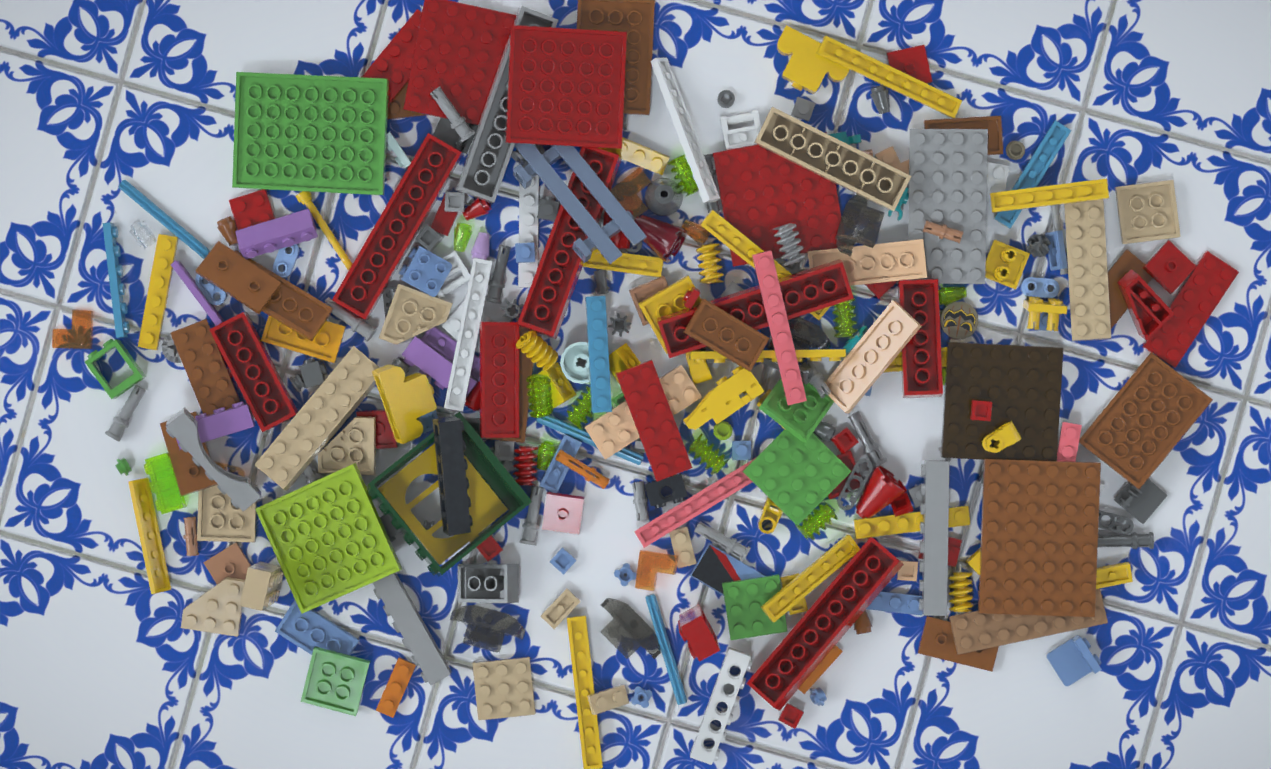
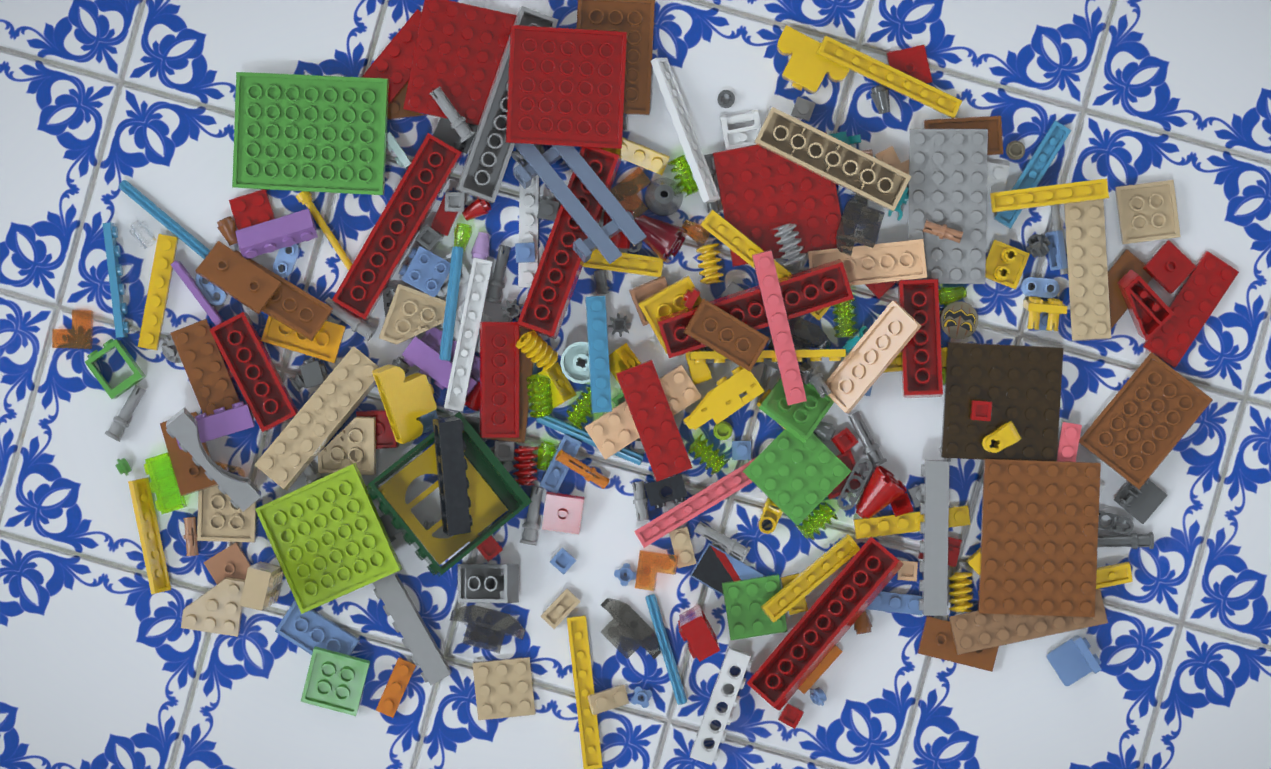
none -> dark azure axle [439,247,464,361]

